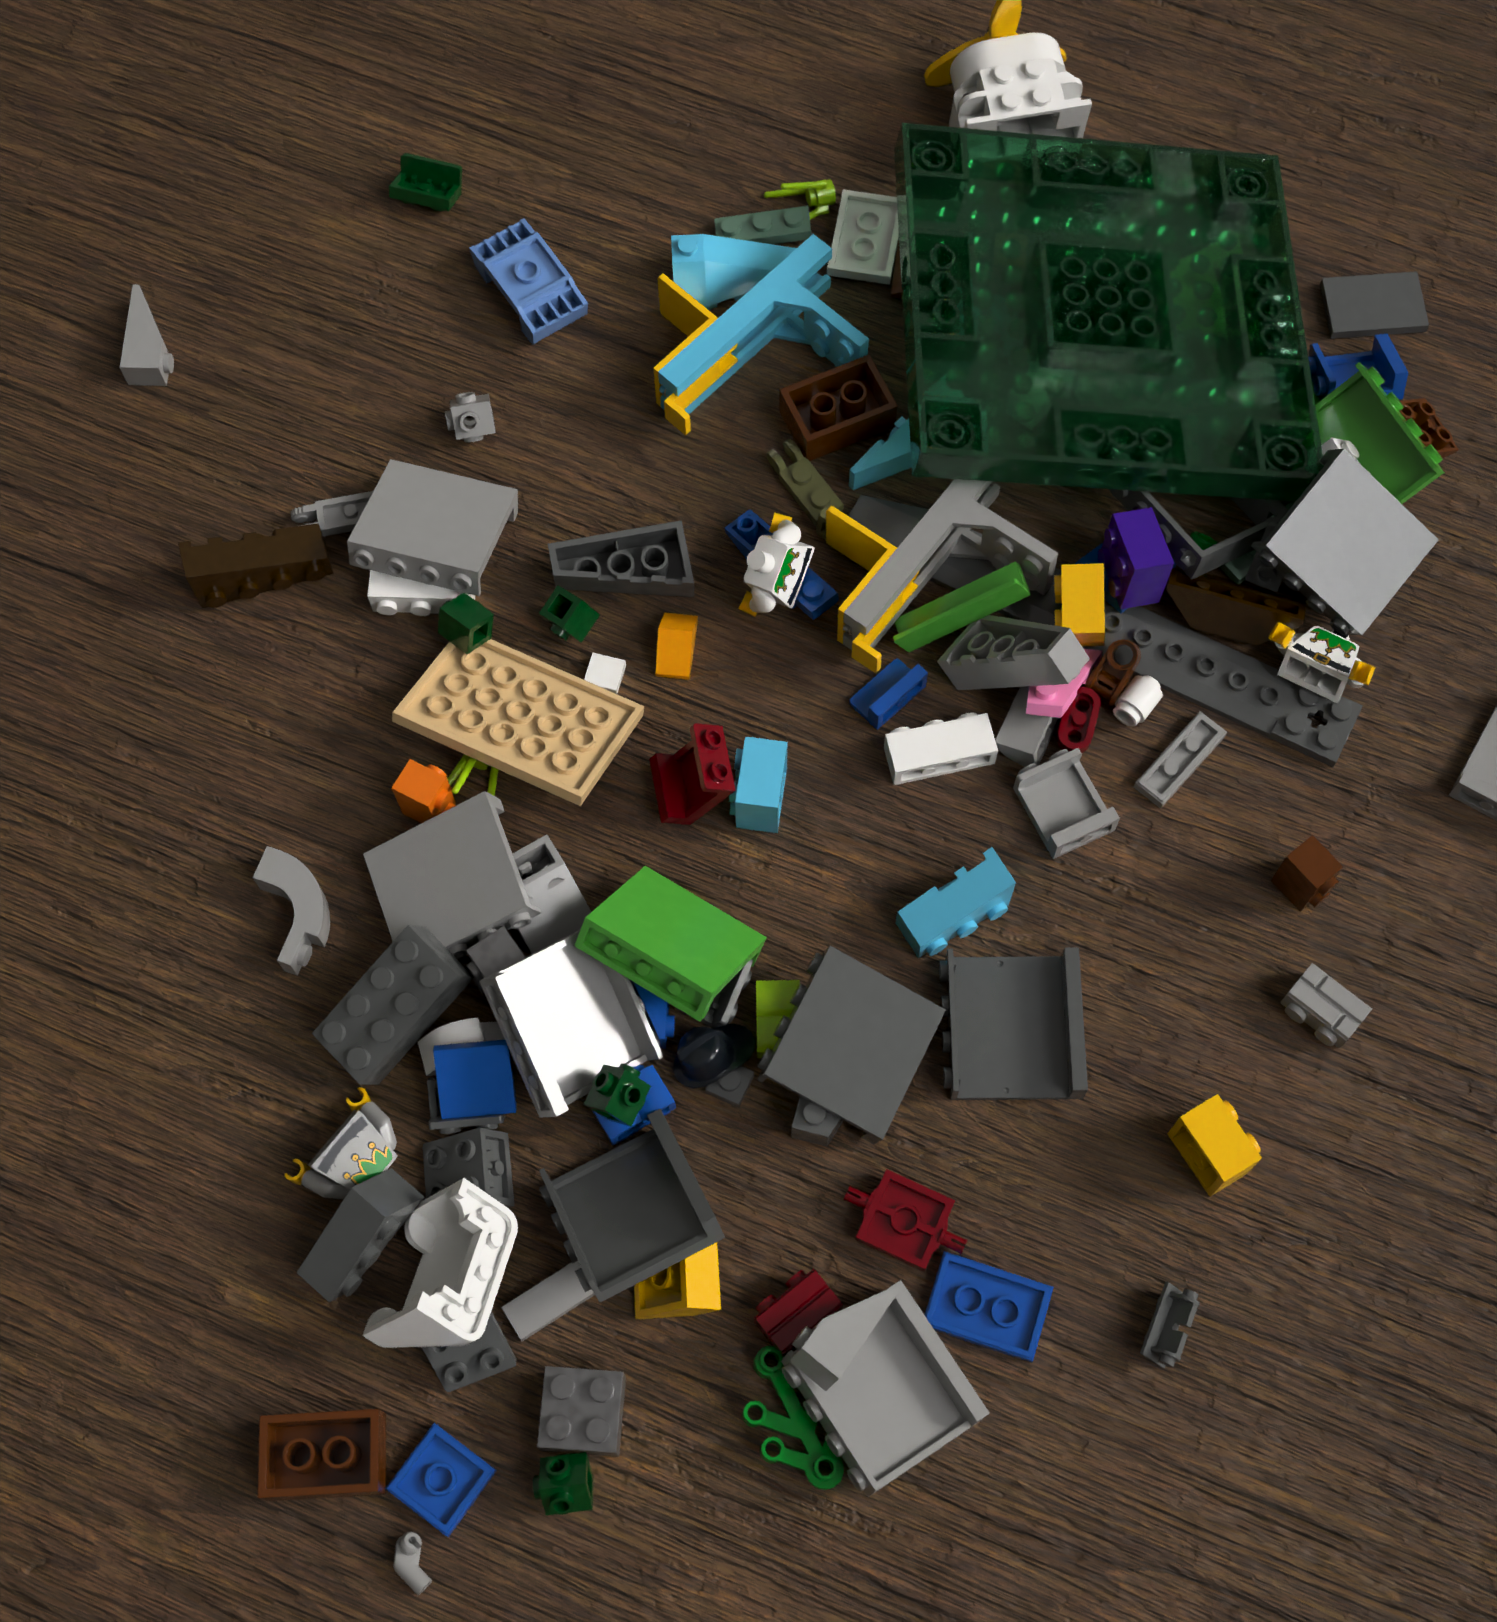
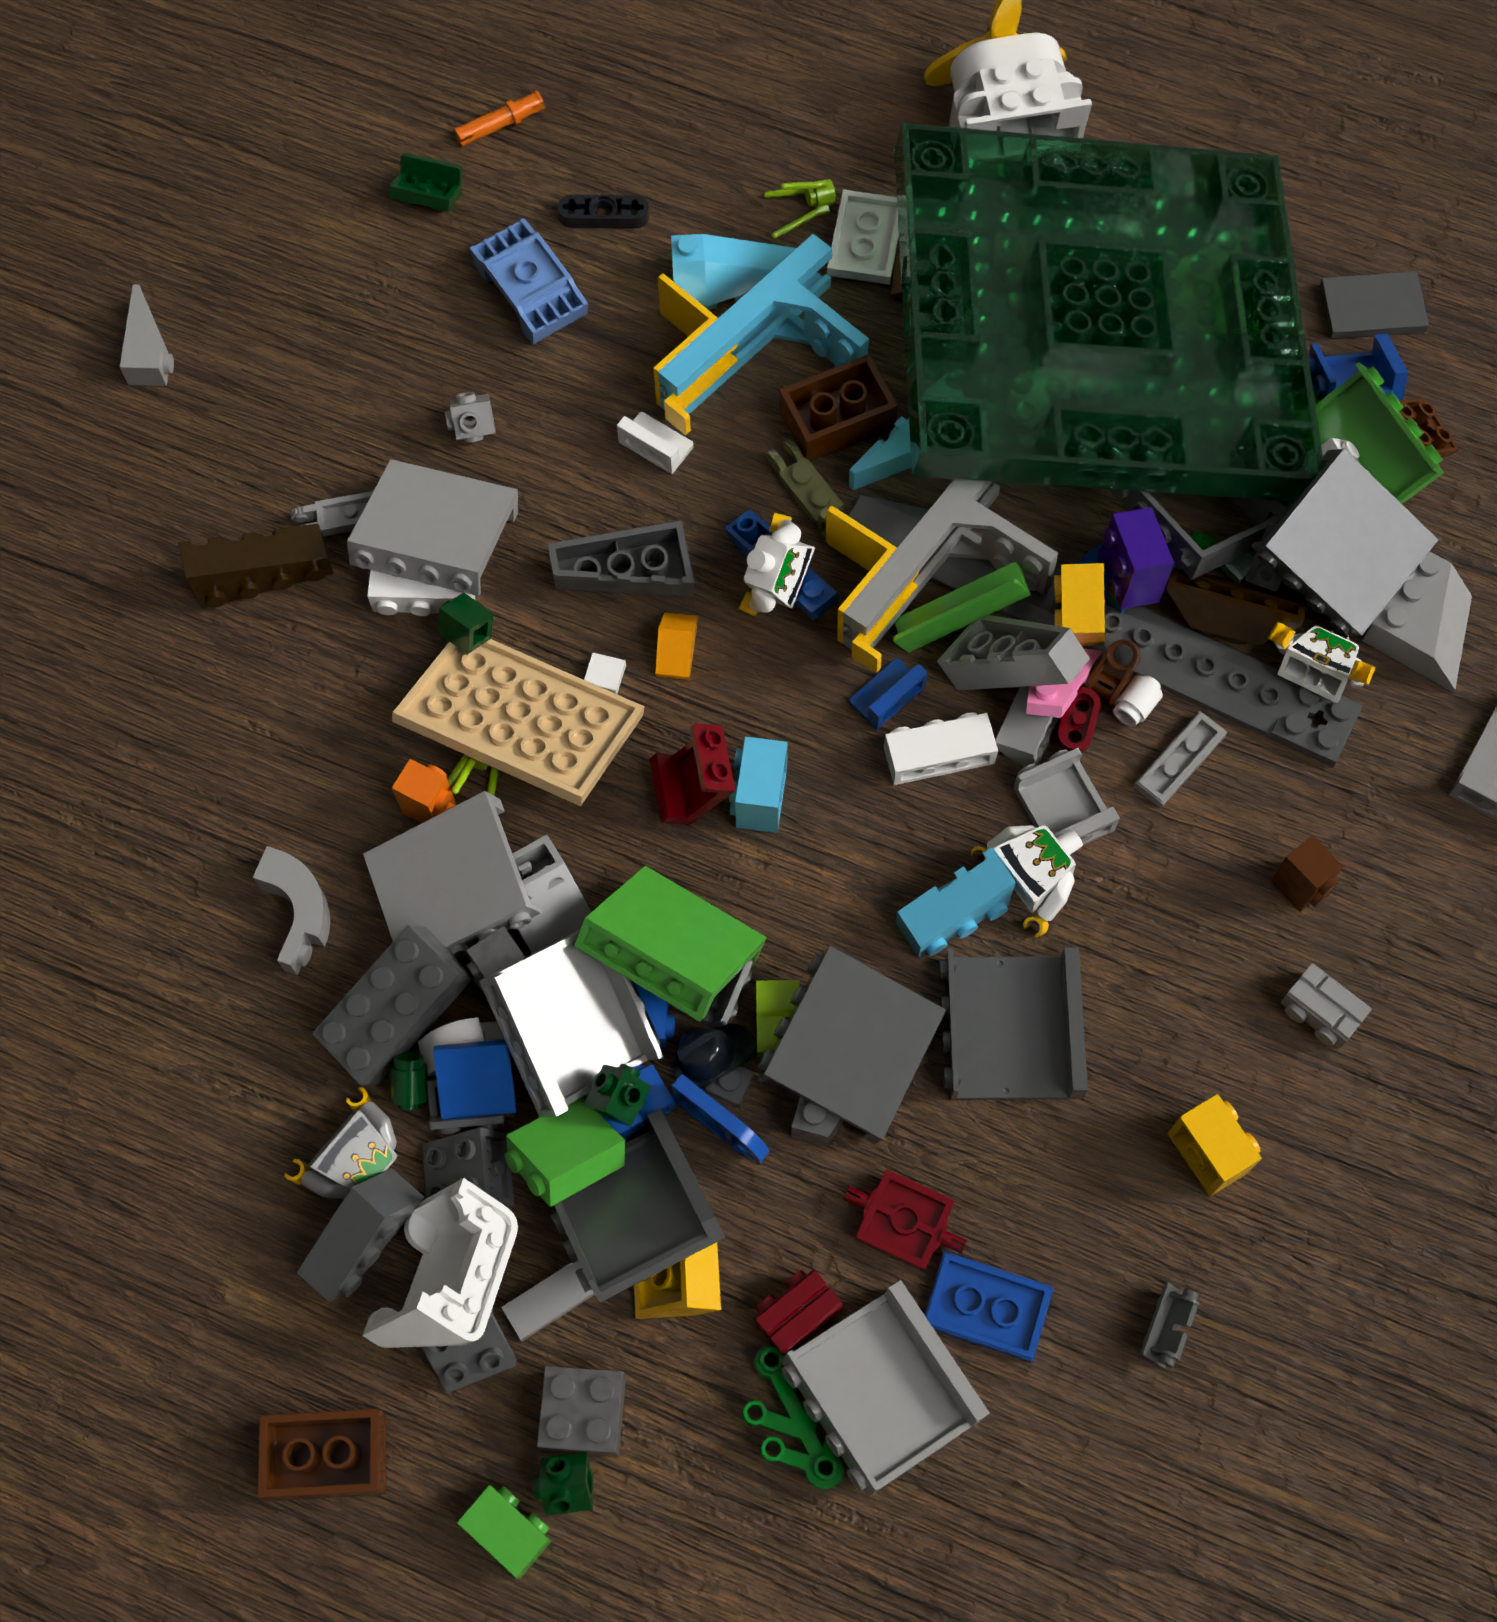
blue tile [385,1423,497,1537] -> none
light grey arm [393,1532,432,1595] -> none
dark green brick [539,585,600,643] -> none
sand green plate [714,206,812,244] -> none
light grey slope [789,1287,899,1391] -> none
none -> dark green brick [390,1053,427,1110]
none -> orange pin [453,90,545,147]
none -> bright green brick [457,1485,552,1579]
none -> bright green brick [505,1097,625,1207]
none -> black beam [557,195,649,228]
none -> white panel [617,412,693,474]
none -> blue tile [672,1074,770,1165]
none -> white torso [971,825,1083,938]
none -> light grey wedge [1362,551,1472,692]

